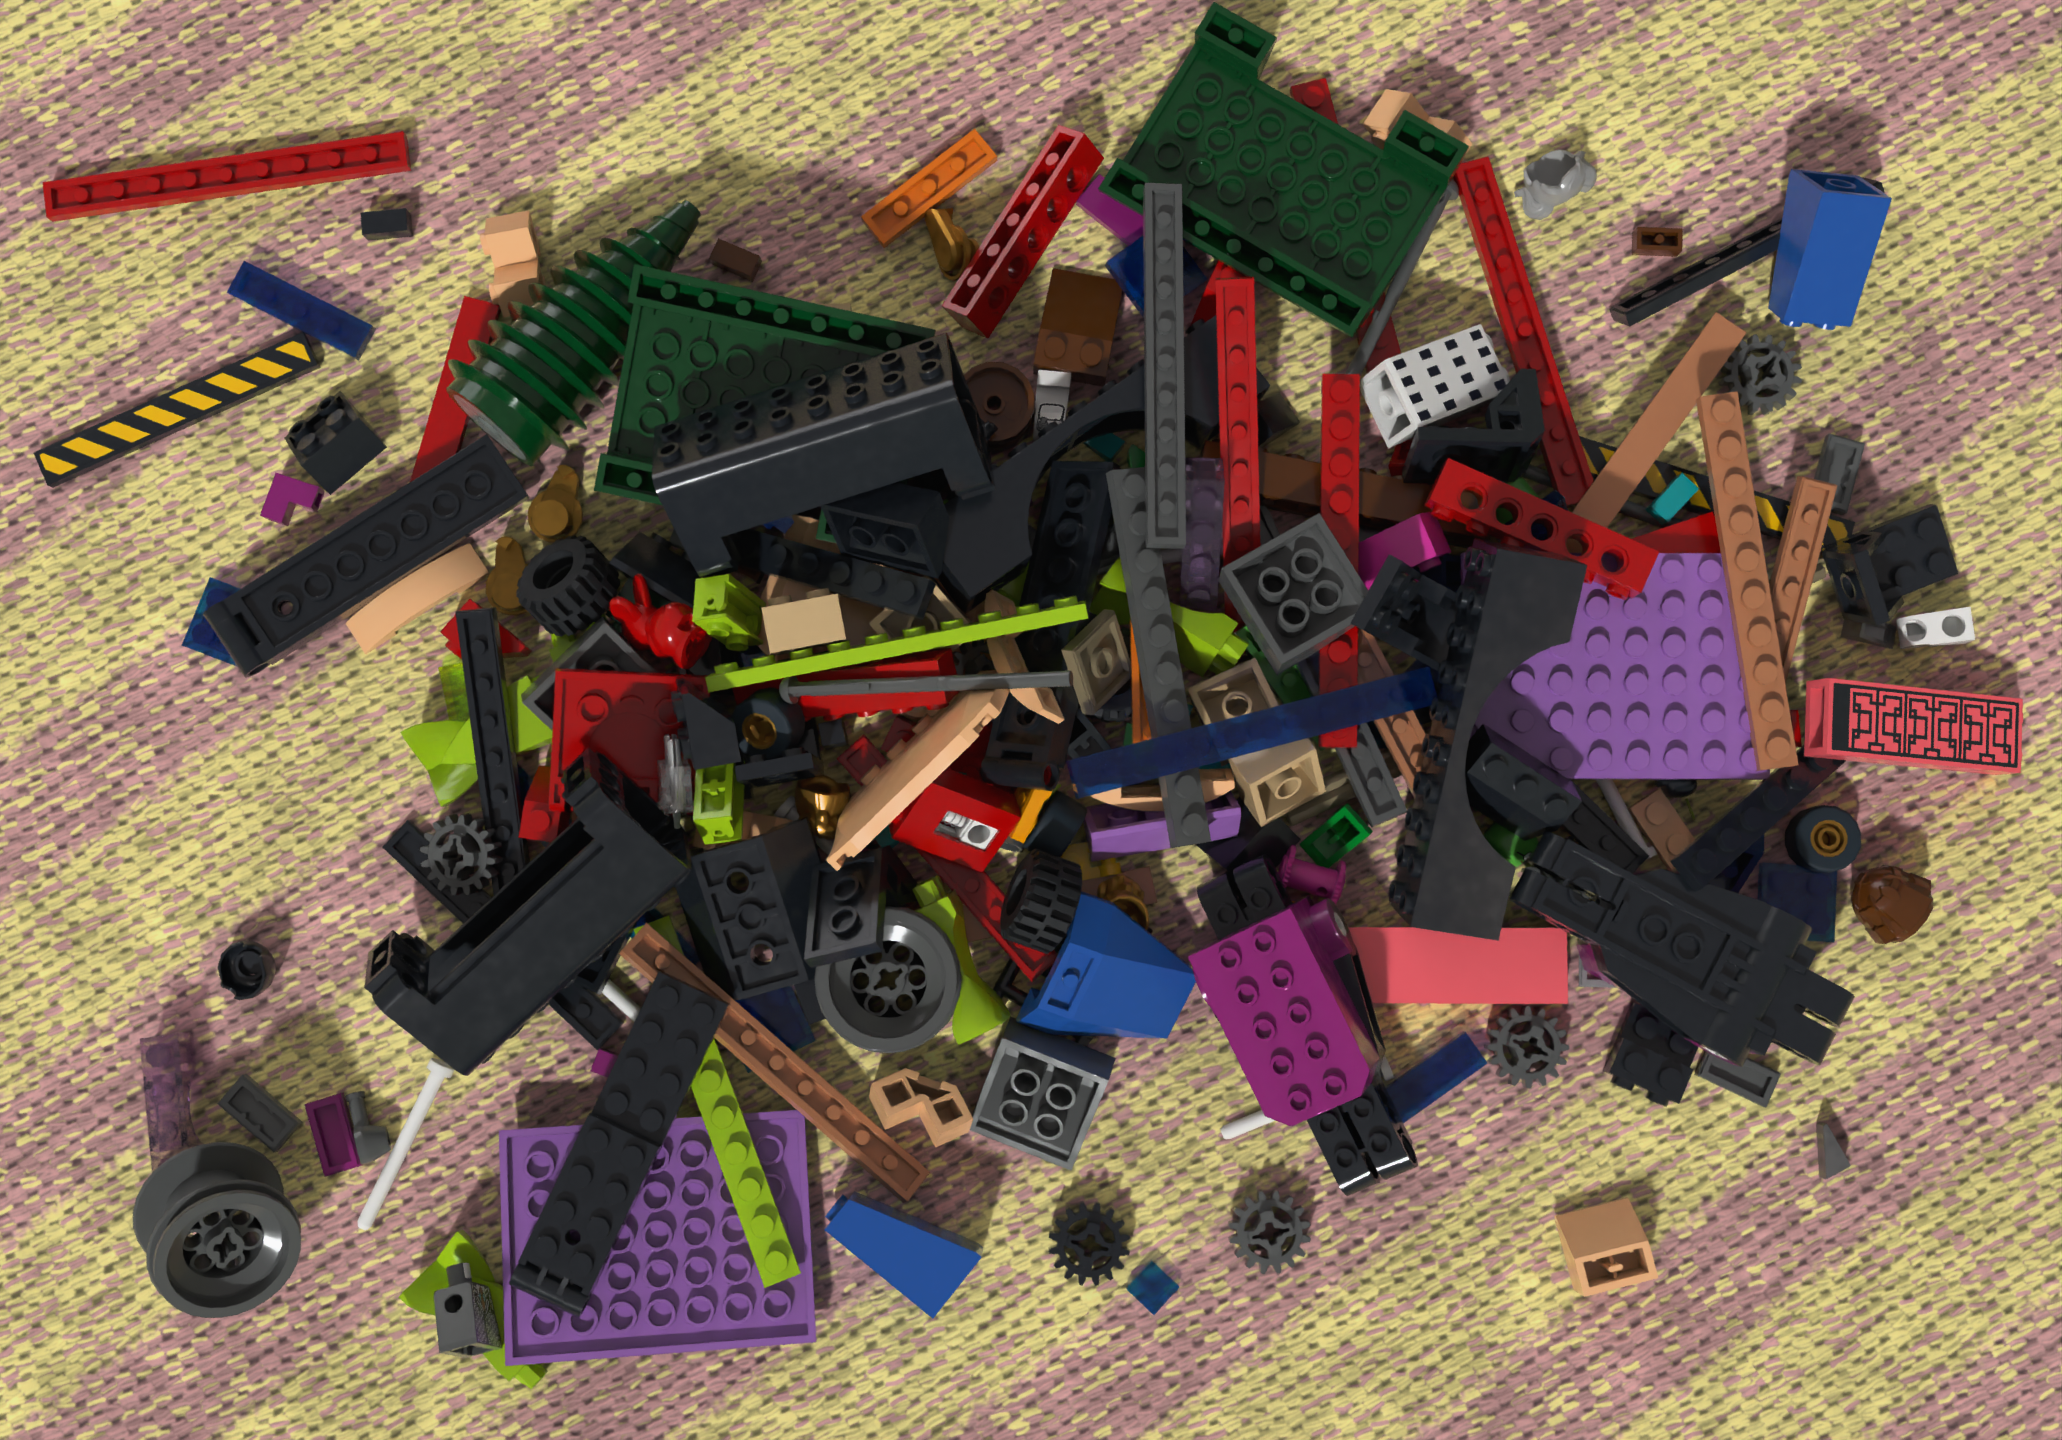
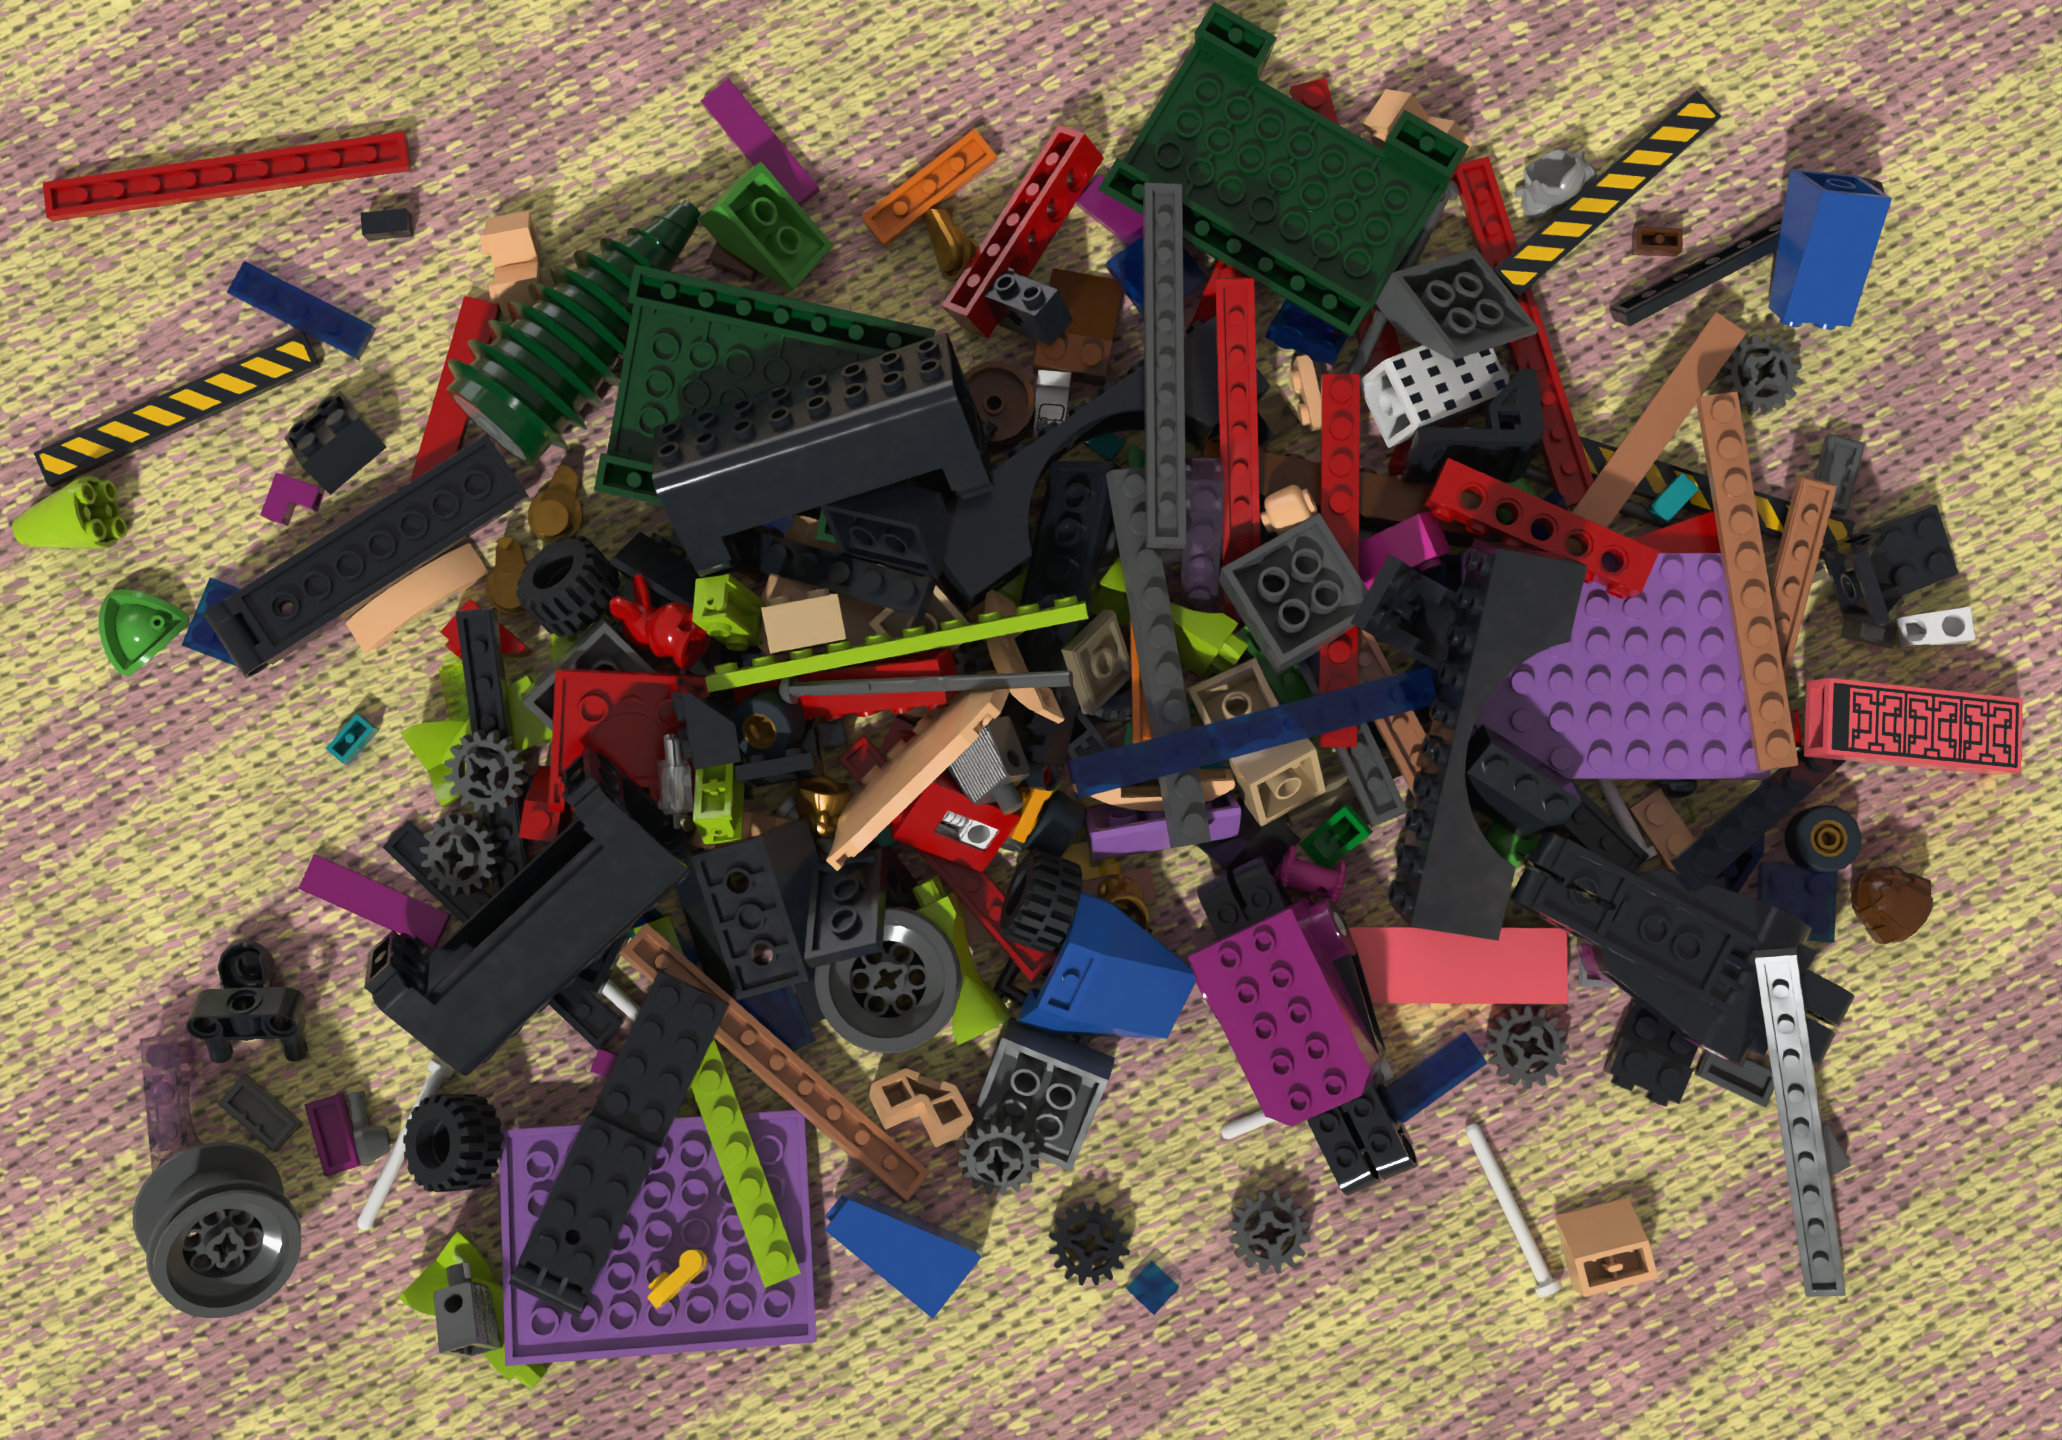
none -> lime cone [12,475,127,549]
none -> bright green hat [99,589,189,676]
none -> black piece [186,987,308,1064]
none -> magenta tile [298,854,452,949]
none -> teal piece [325,713,379,765]
none -> black tyre [403,1094,504,1192]
none -> dark grey gear [444,729,529,813]
none -> yellow plate [647,1249,708,1310]
none -> bright green slope [698,162,833,292]
none -> magenta tile [700,78,820,206]
none -> dark grey torso [946,716,1030,815]
none -> dark grey gear [958,1115,1040,1196]
none -> black brick [983,270,1073,346]
none -> light nougat head [1260,485,1319,536]
none -> clear blue plate [1265,300,1350,366]
none -> light nougat plate [1289,354,1321,435]
none -> dark grey slope [1376,249,1539,361]
none -> white bar [1466,1122,1563,1298]
none -> tile [1493,91,1722,300]
none -> plate [1755,948,1846,1297]

